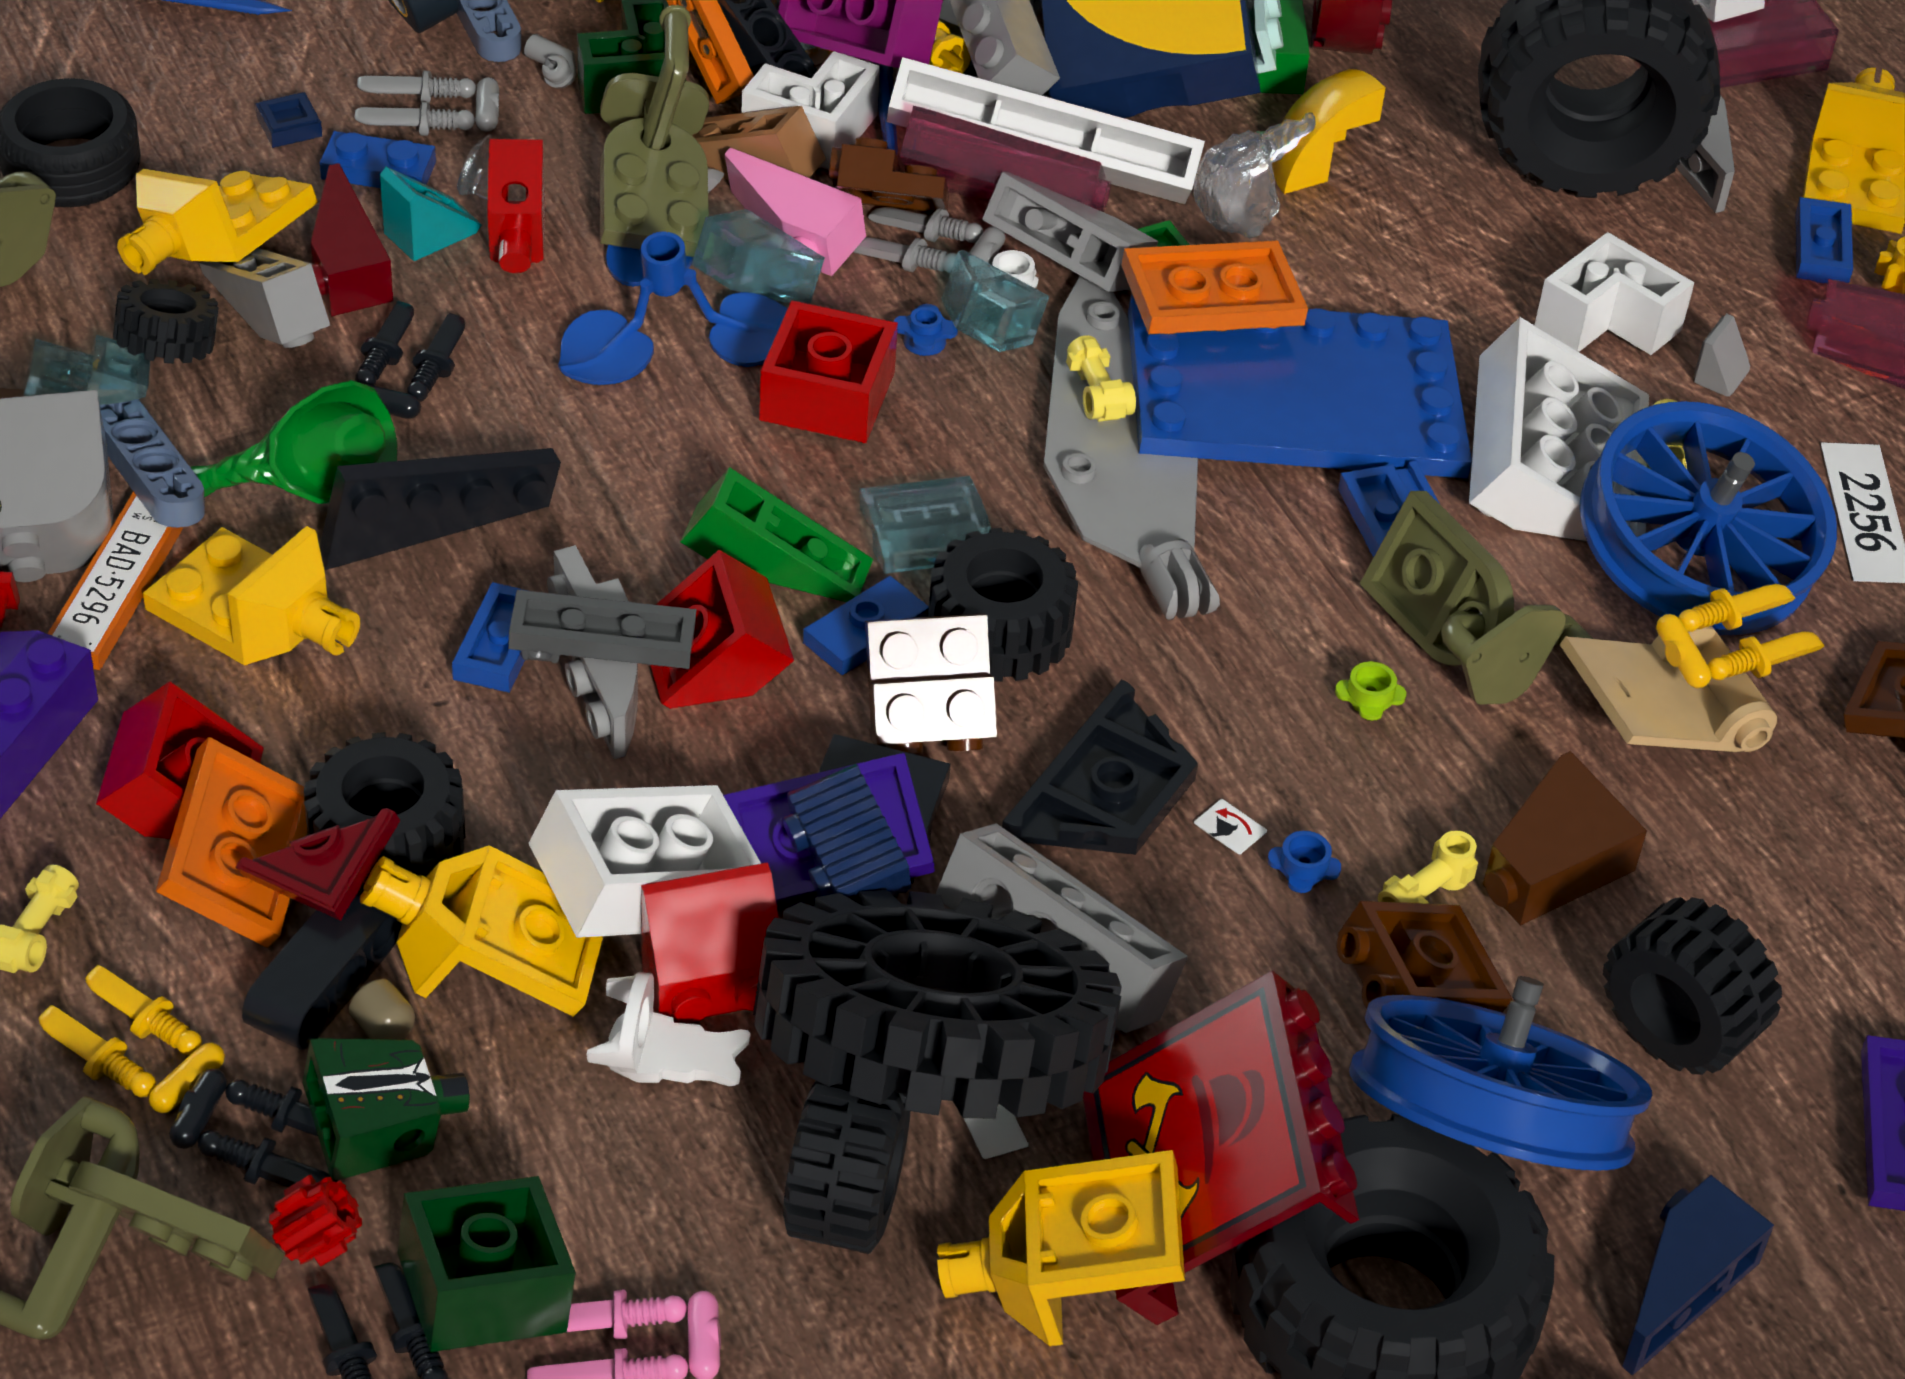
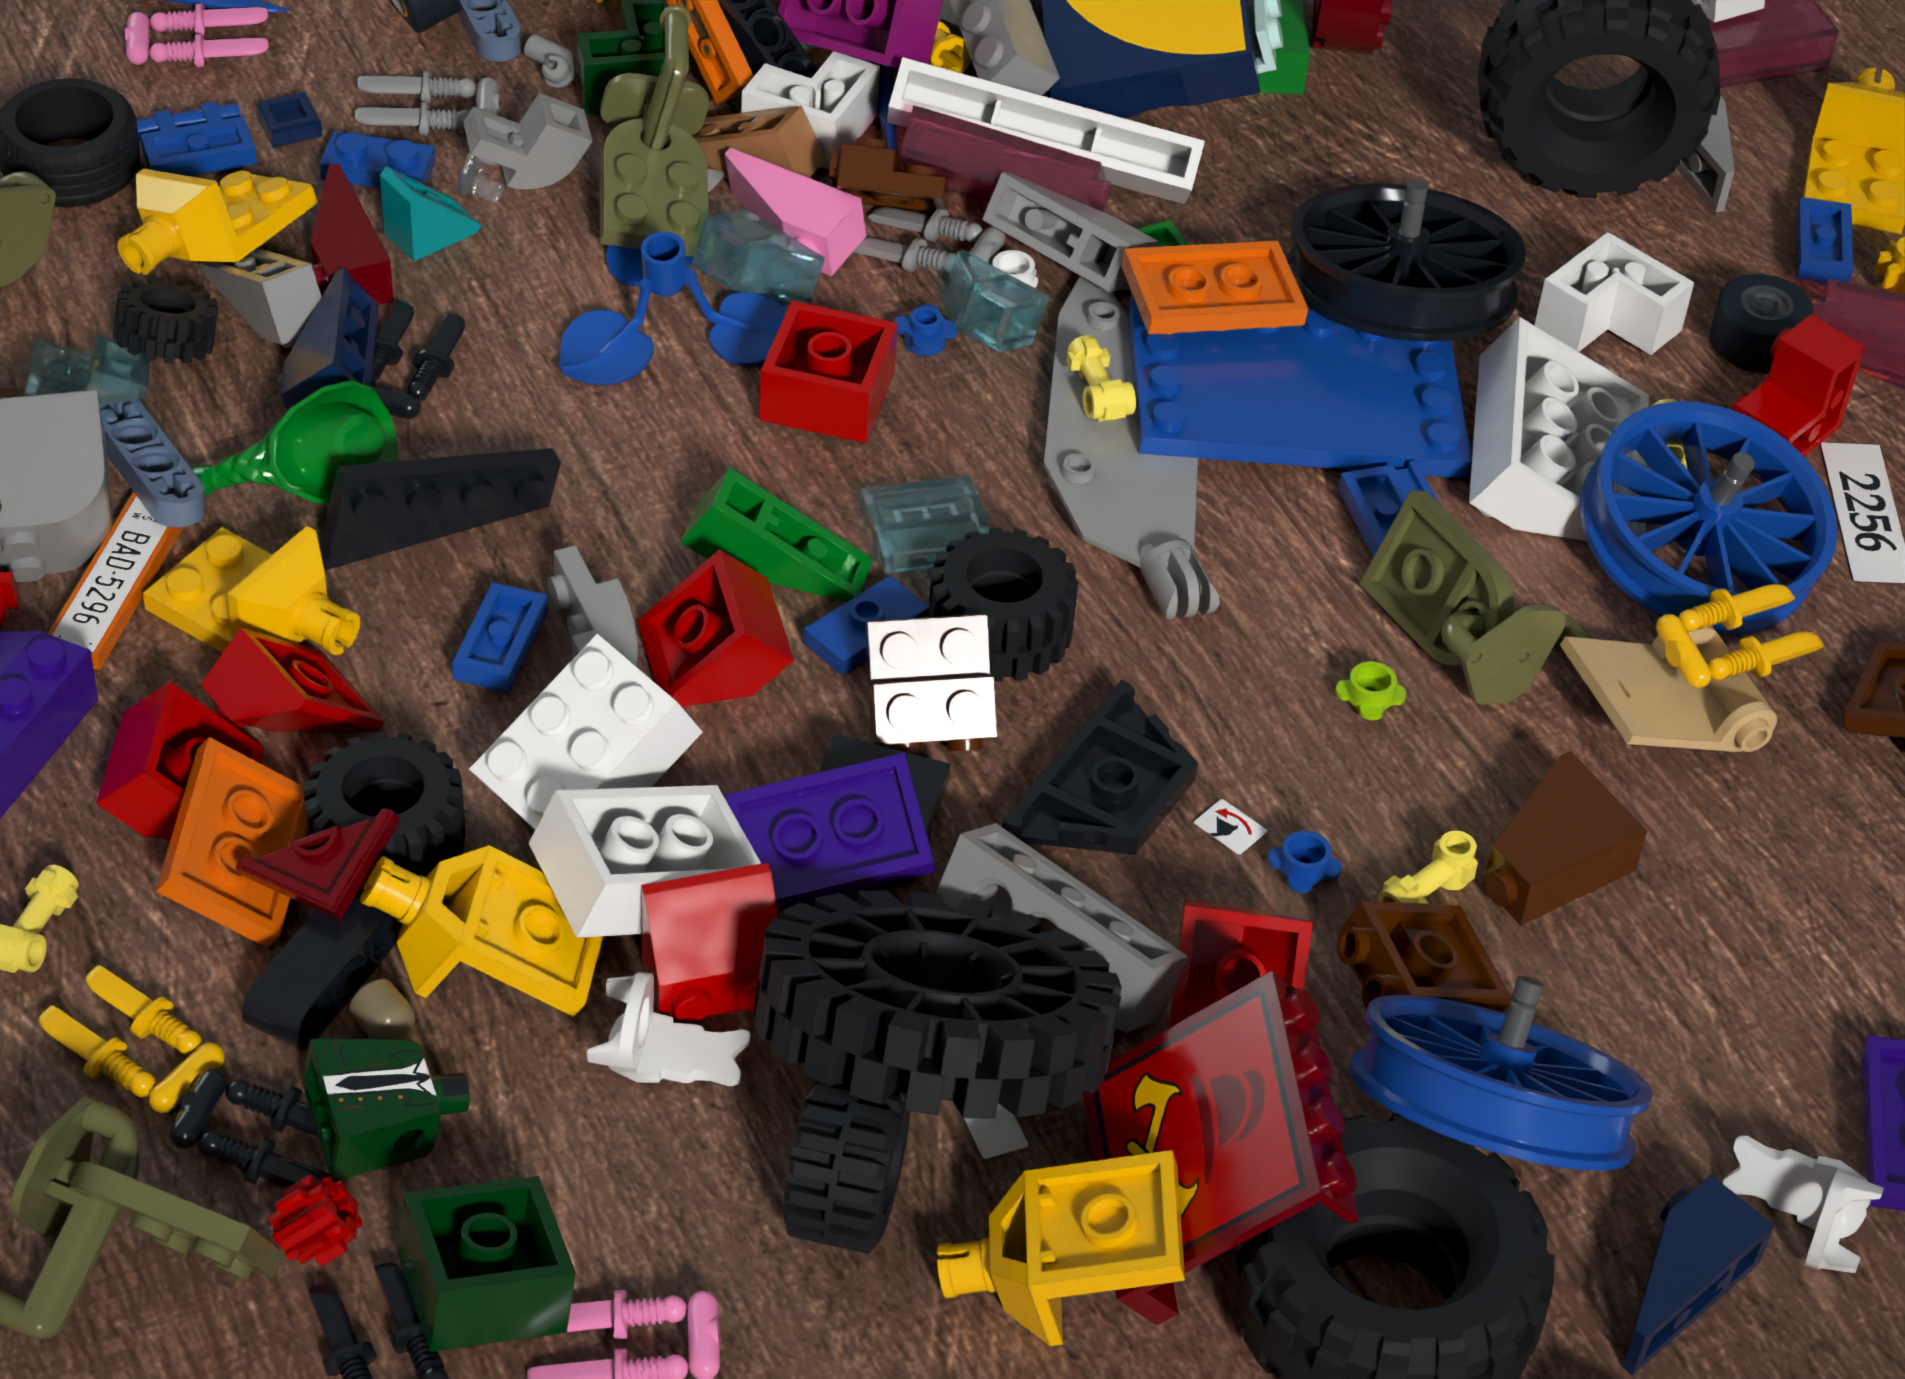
red torso [487,139,546,273] -> none
dark grey hinge [508,590,697,669] -> none
dark blue brick [782,764,911,902] -> none
clear hair [1193,112,1316,239] -> none
yellow brick [1270,69,1386,194] -> none
black tyre [1603,897,1782,1075] -> none
light grey slope [1693,313,1750,396] -> none
none -> bright pink piece [125,4,269,68]
none -> blue plate [136,101,257,176]
none -> red slope [200,627,385,732]
none -> dark blue slope [280,268,379,410]
none -> light grey brick [463,93,593,190]
none -> white brick [469,634,703,831]
none -> red slope [1169,899,1313,1028]
none -> black wheel [1287,179,1526,342]
none -> black wheel [1710,274,1814,372]
none -> white hair [1722,1135,1884,1273]
none -> red brick [1730,314,1866,456]

